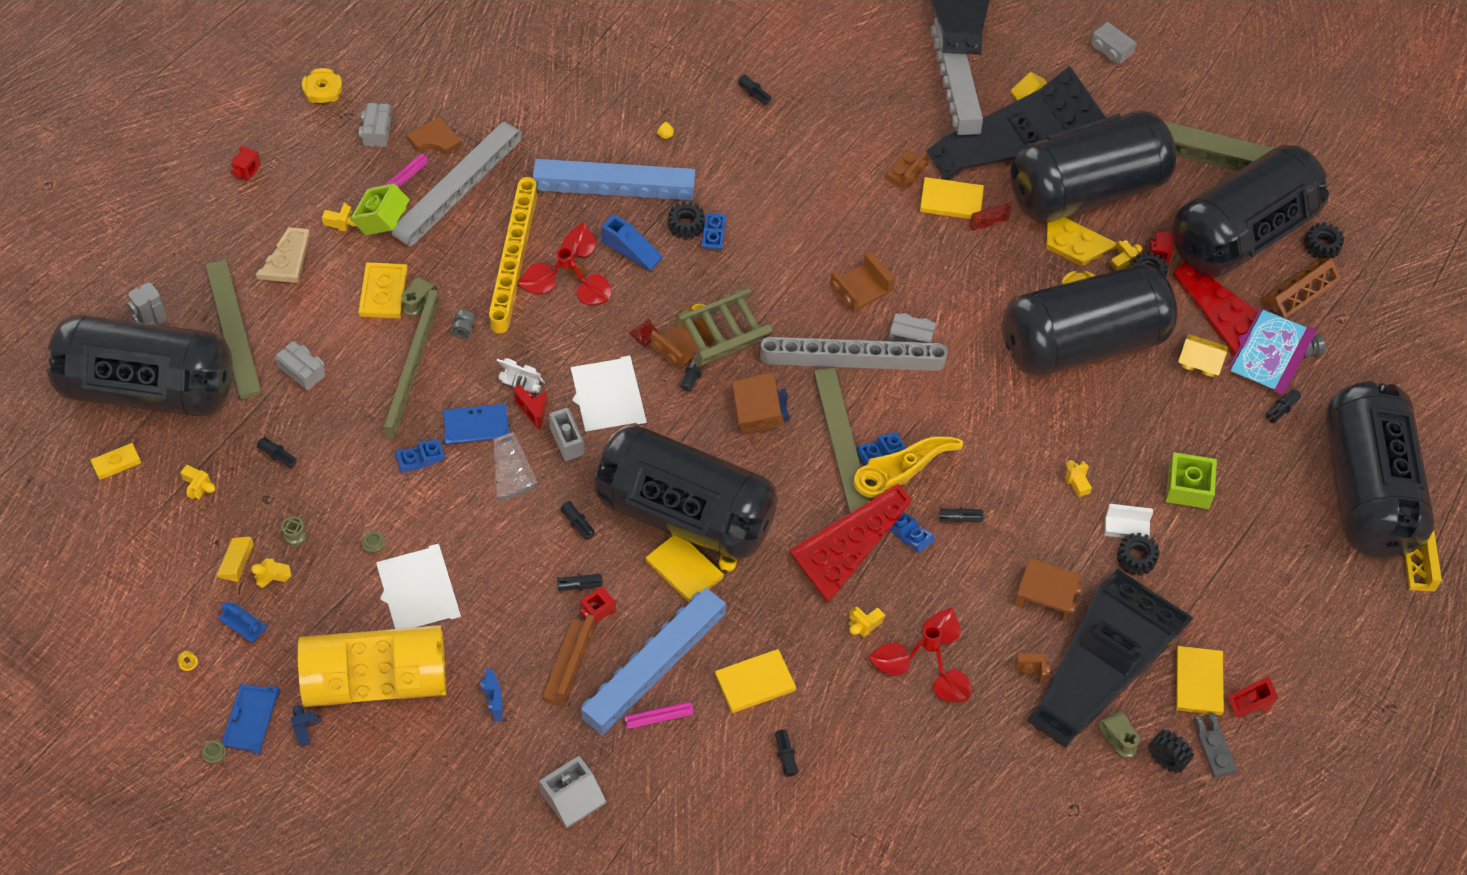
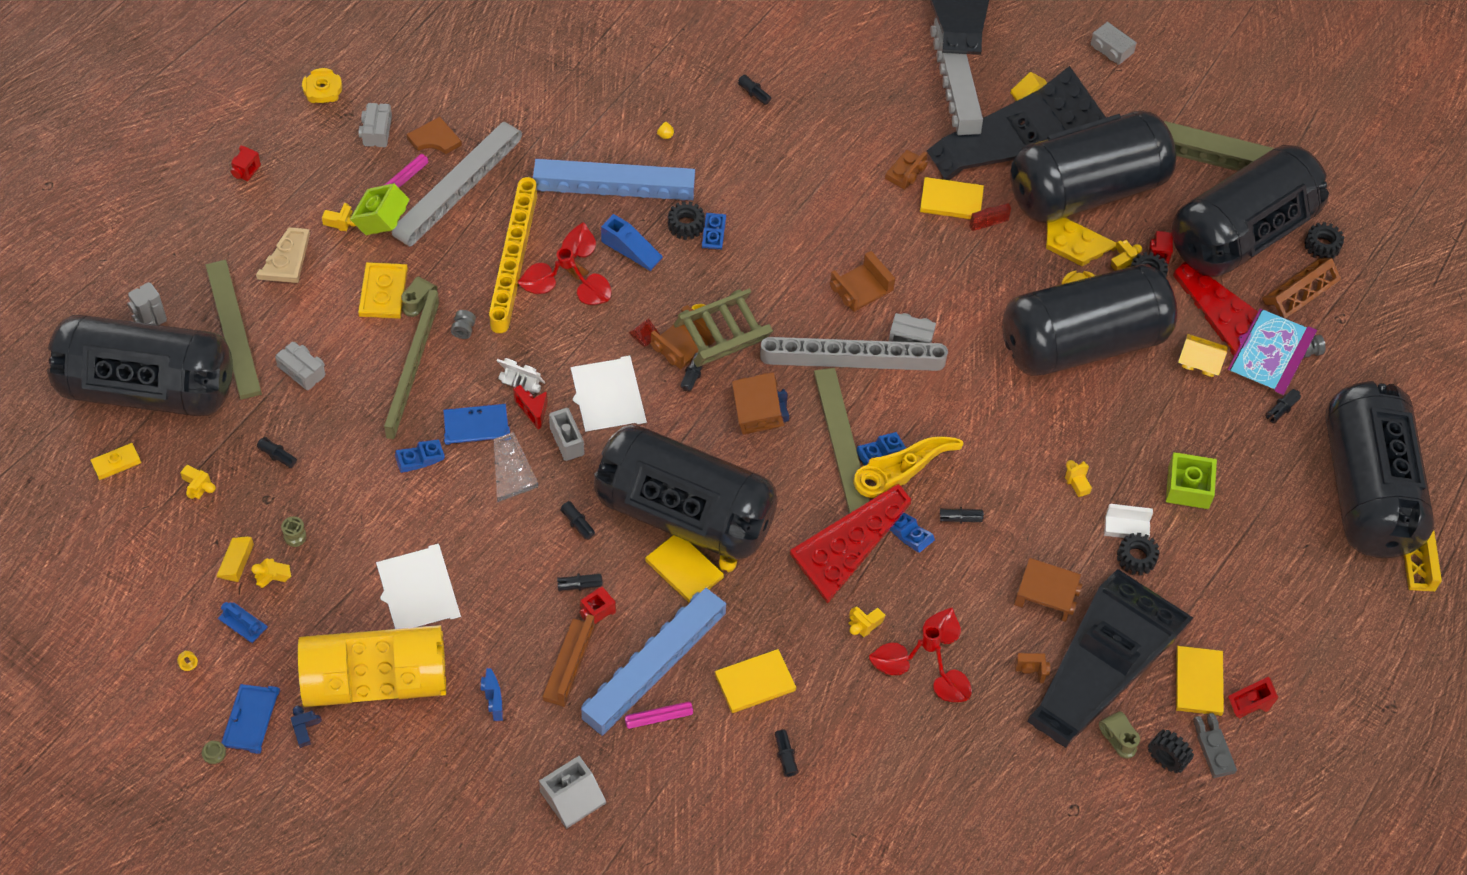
olive plate [362,531,385,553] -> none

